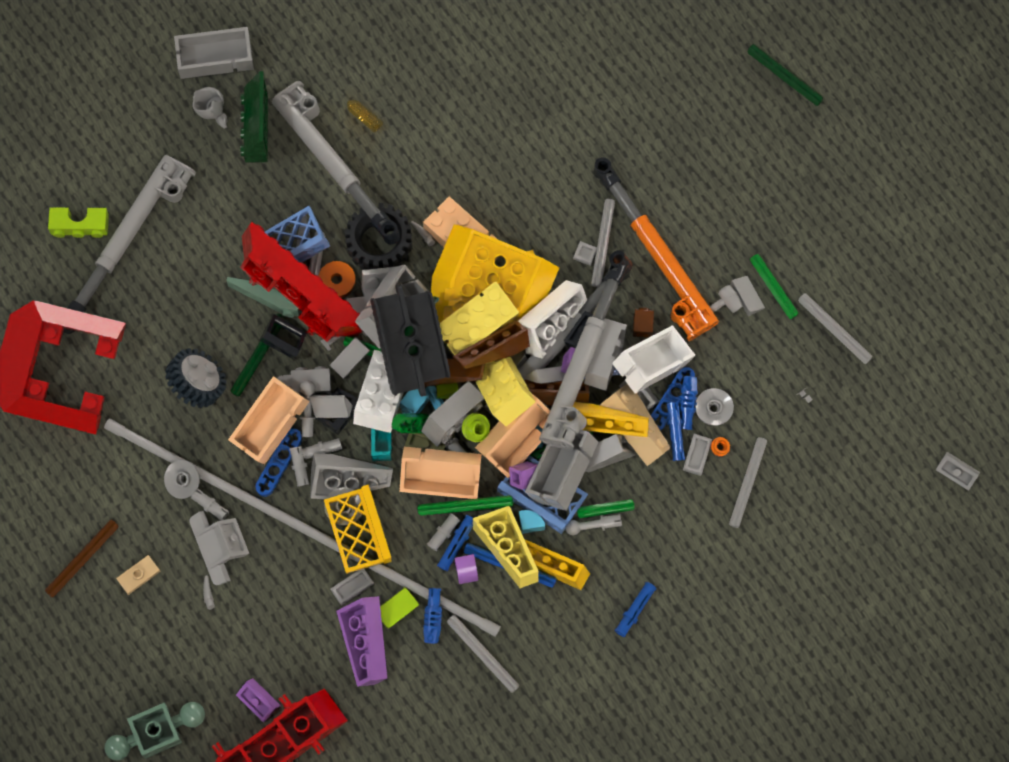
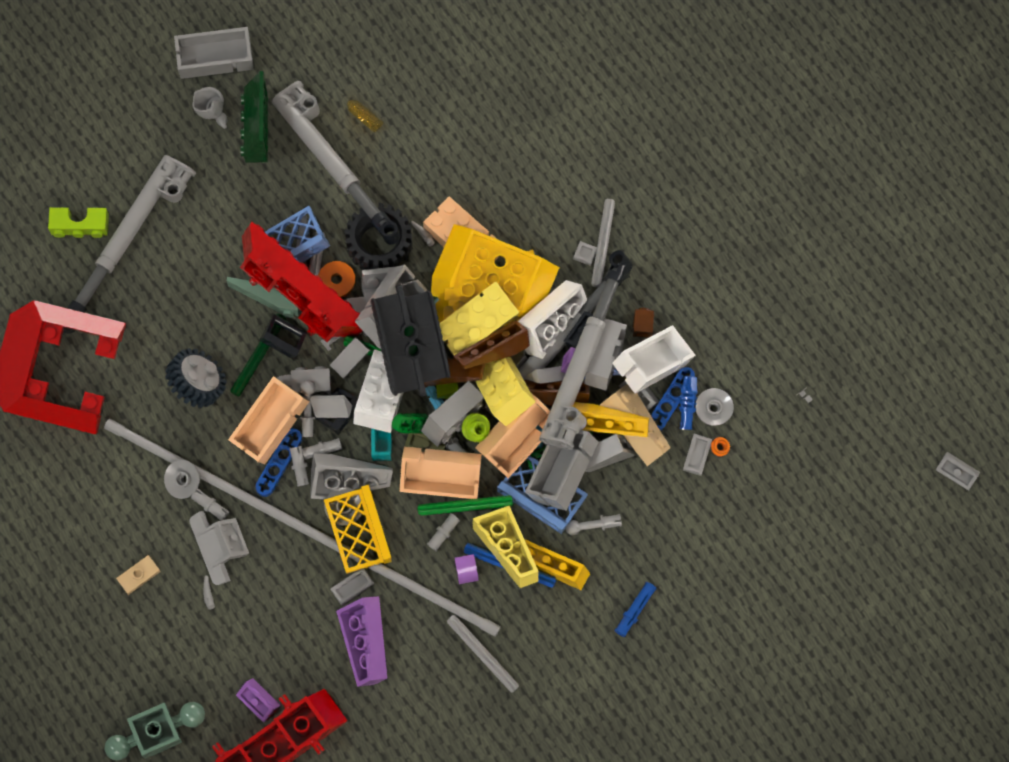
reddish brown axle [45,520,119,598] -> none
lime slope [380,587,419,629] -> none
medium azure brick [400,389,429,414] -> none
blue hinge [423,588,442,644] -> none
blue pin [437,515,473,571] -> none
medium lavender brick [509,461,537,490] -> none
medium azure brick [519,510,545,534] -> none
green axle [577,499,634,518] -> none
orange piece [594,157,719,341] -> none
blue pin [667,402,685,461] -> none
light grey piece [709,285,744,313] -> none
light grey axle [729,437,767,528] -> none
light grey slope [730,276,765,316] -> none
dark green axle [747,44,823,106] -> none
green axle [750,254,798,319] -> none
light grey axle [798,293,872,364] -> none

